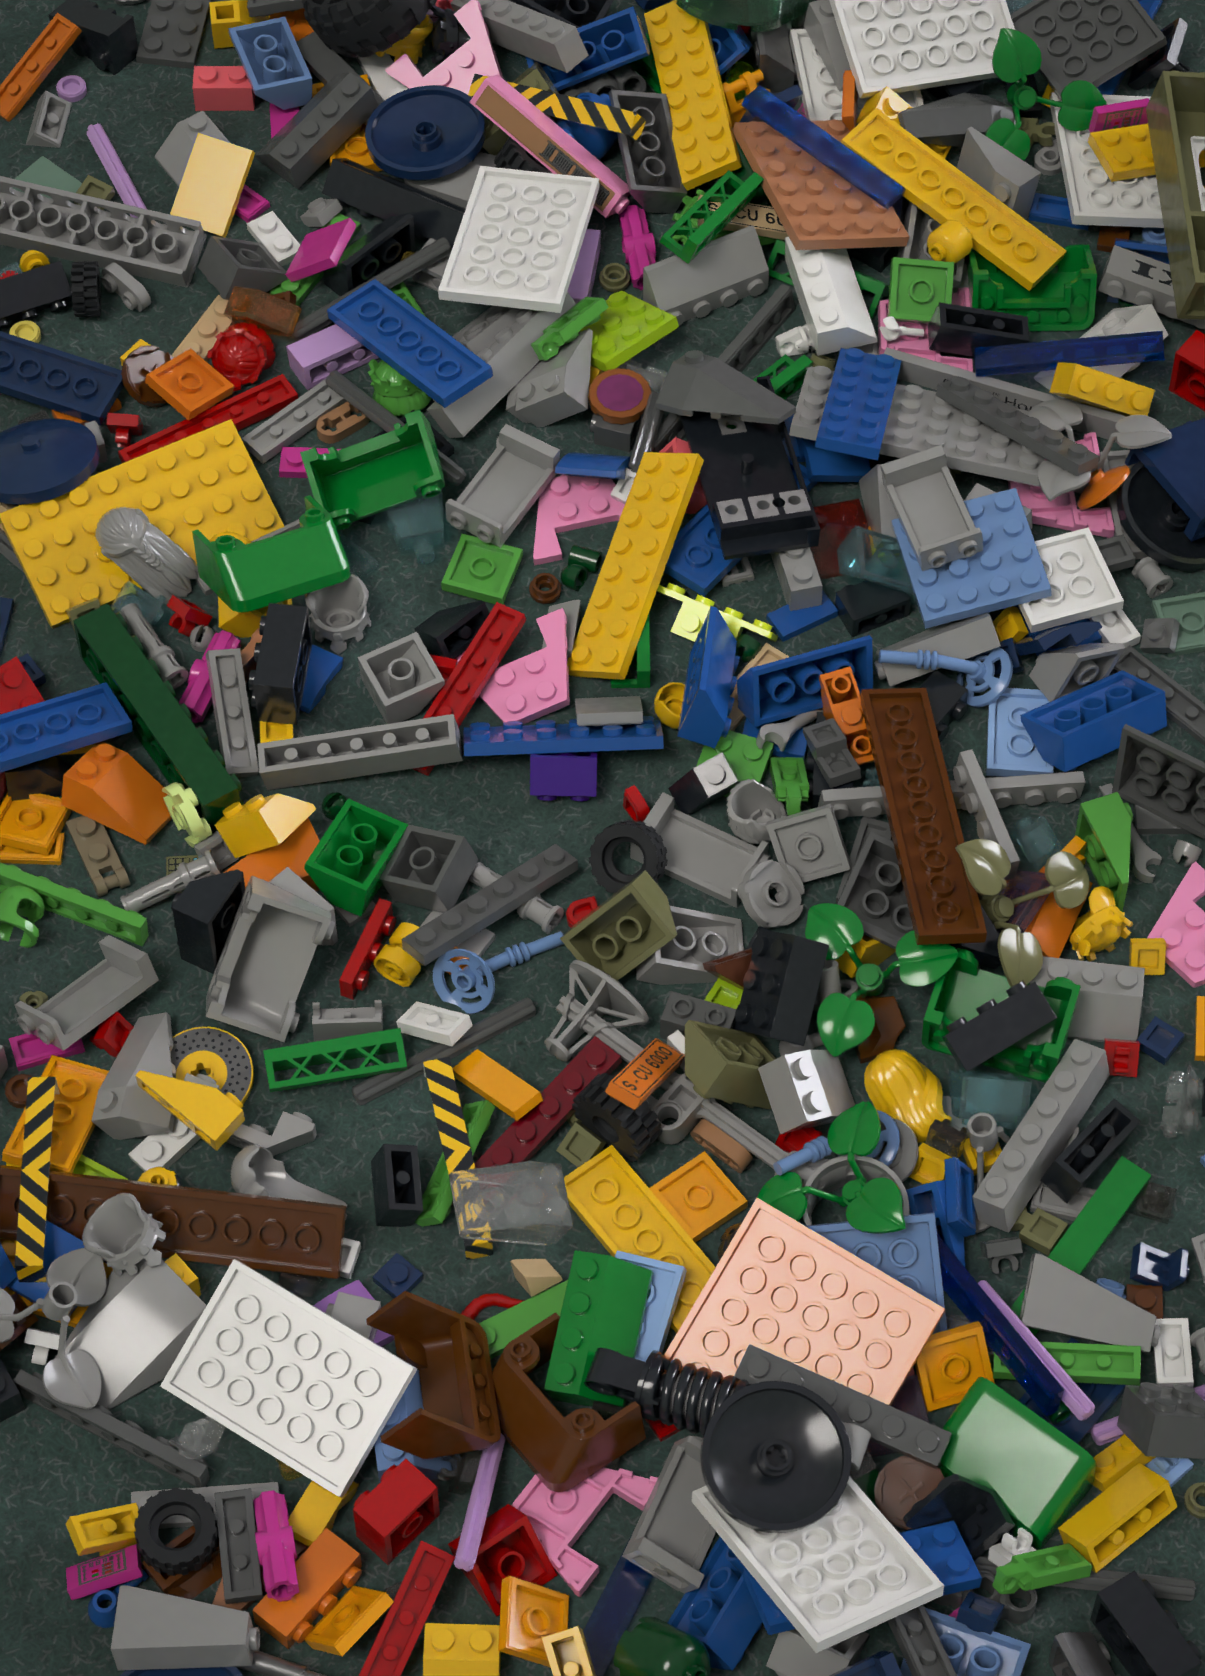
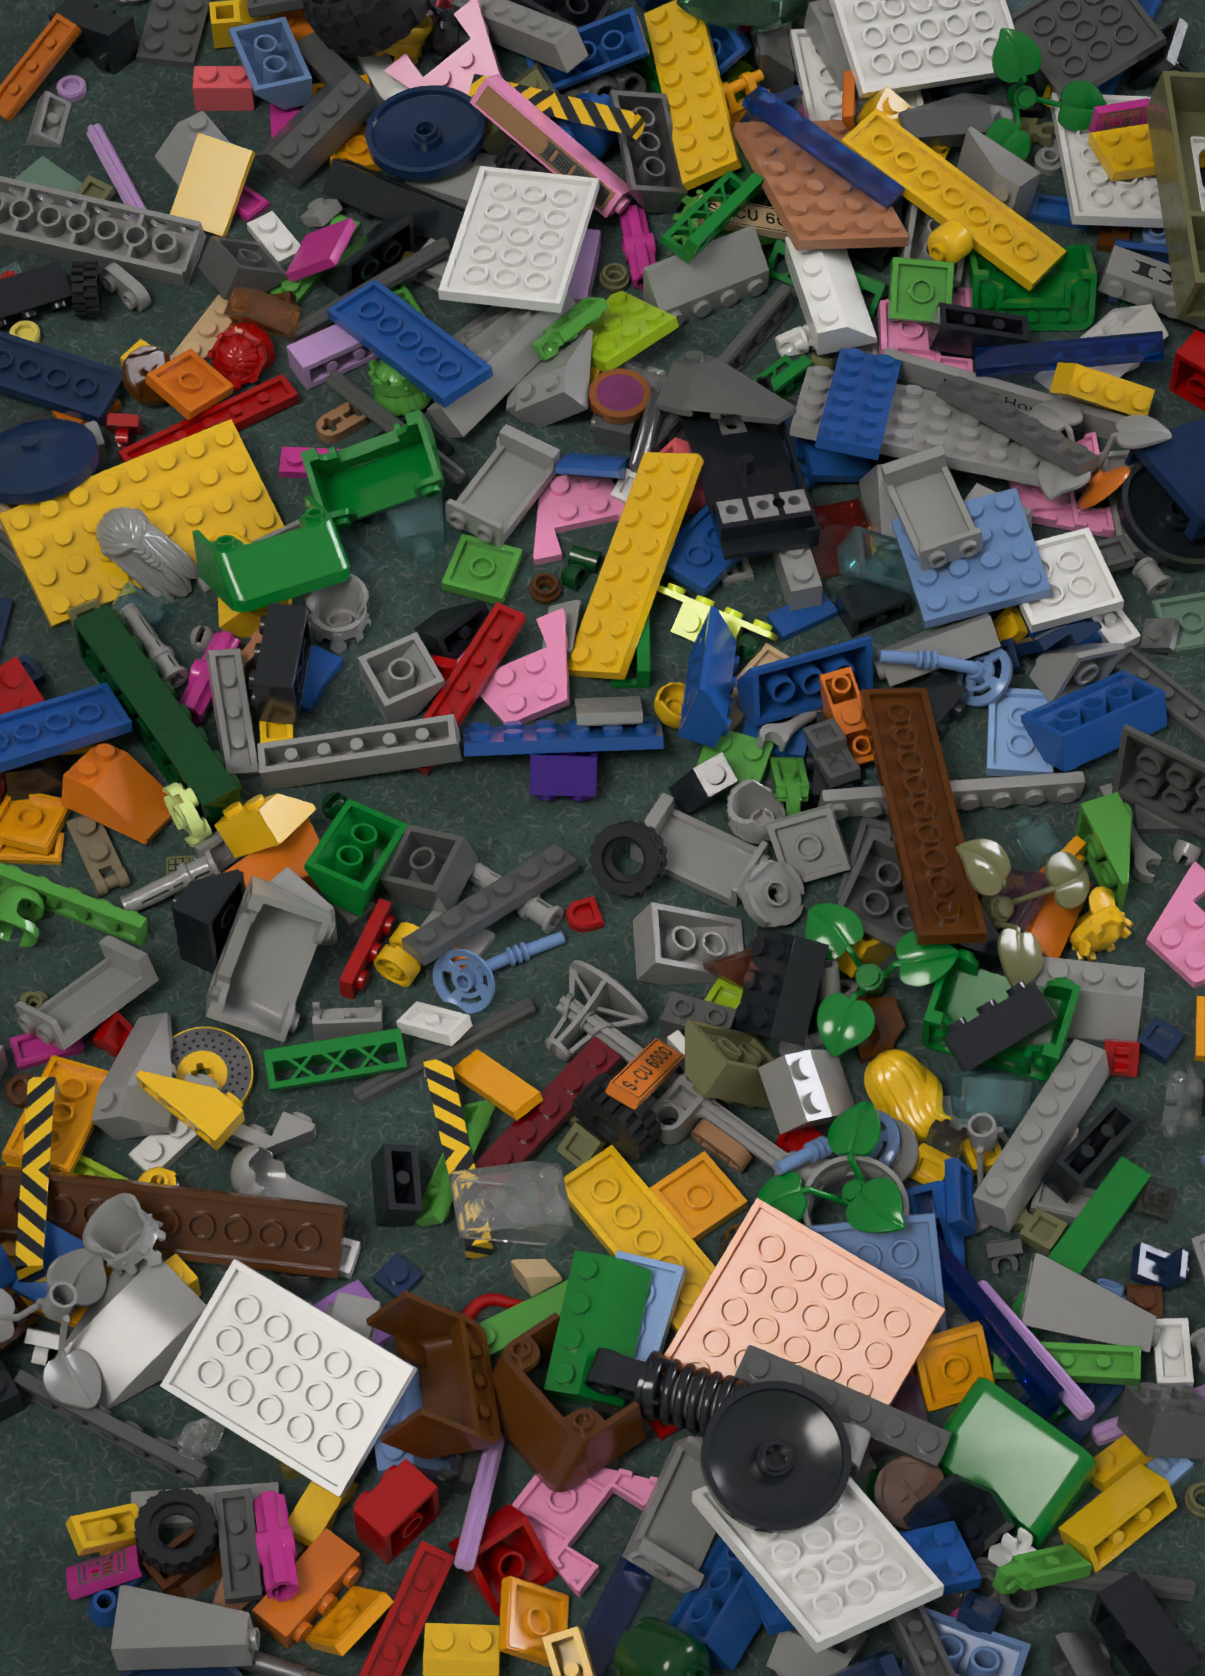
yellow plate [19,250,50,273] -> none
red tile [166,594,213,637] -> none
light grey plate [242,379,347,464] -> none
olive slope [560,870,677,981] -> none
red tile [623,785,650,822] -> none
white hand [879,316,924,341] -> none
light grey plate [953,749,1020,880] -> none
yellow plate [1129,938,1166,975] -> none

